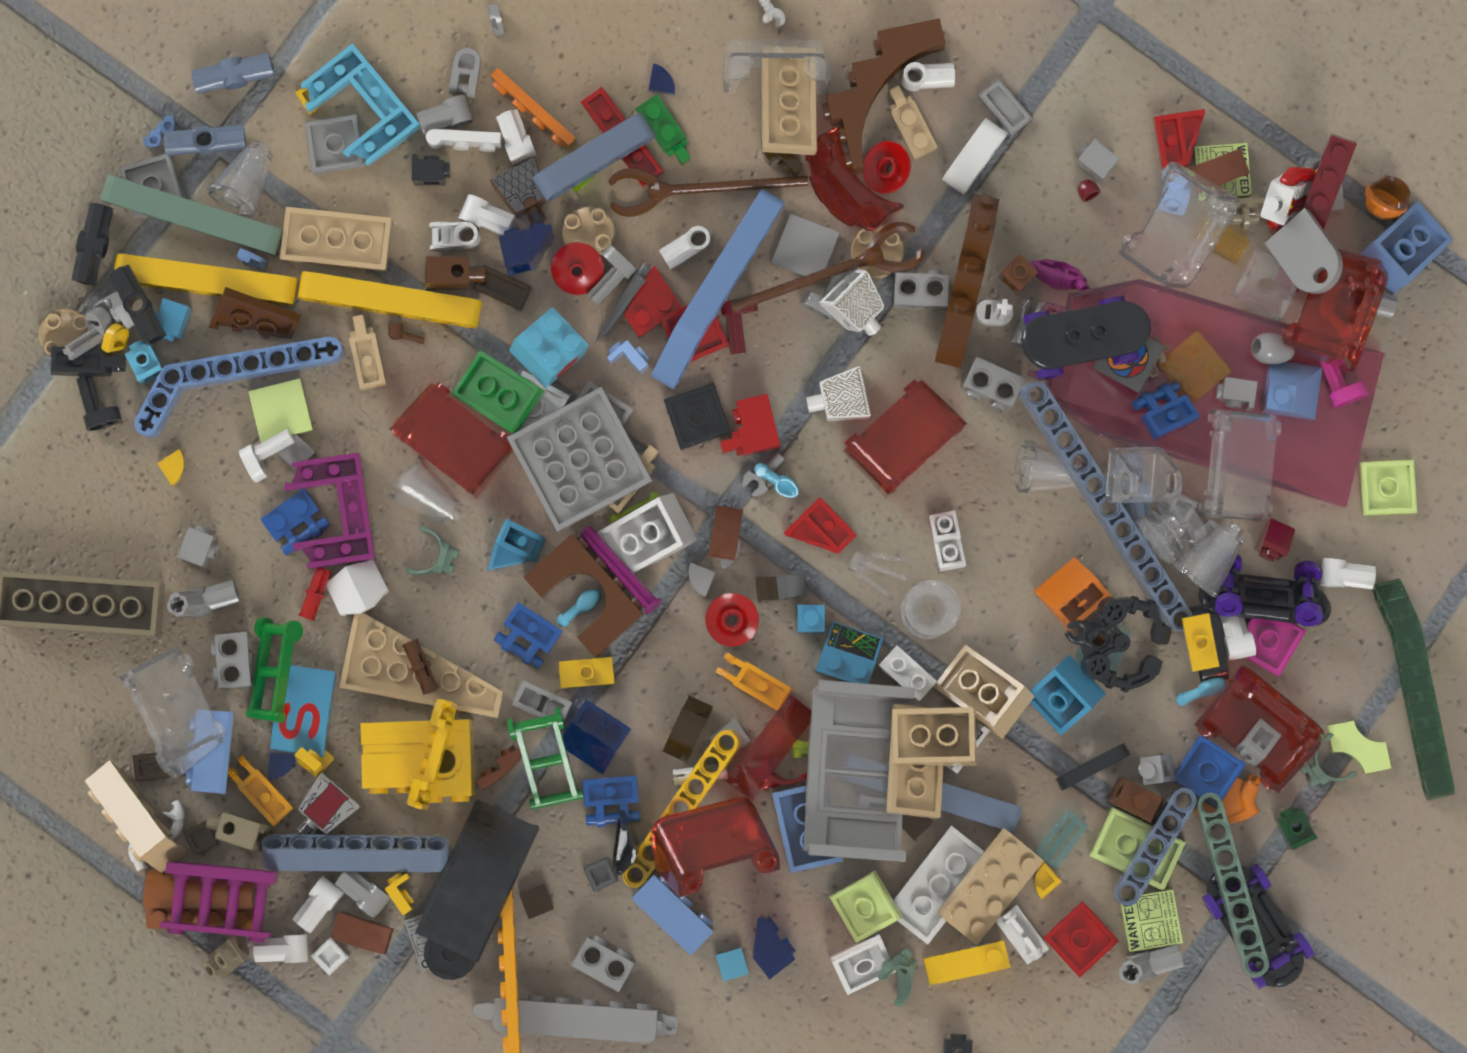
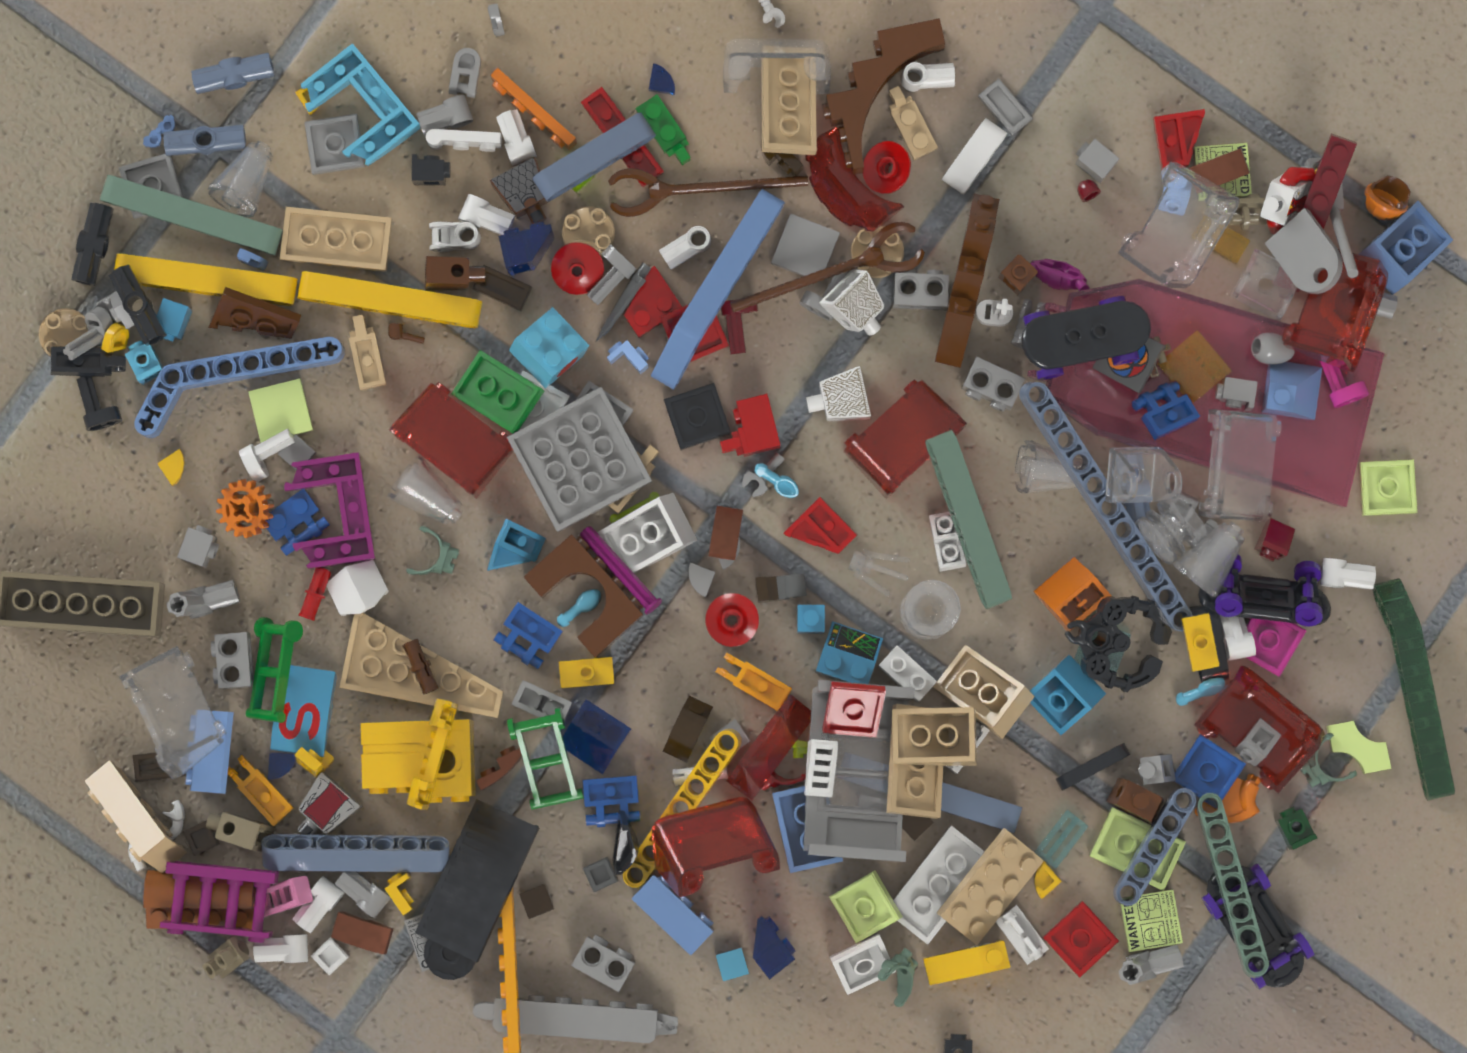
none -> orange gear [216,479,274,538]
none -> bright pink slope [264,876,313,917]
none -> white slope [804,739,838,798]
none -> plate [822,682,886,737]
none -> sand green beam [925,430,1012,610]
none -> light grey bar [1330,207,1358,278]

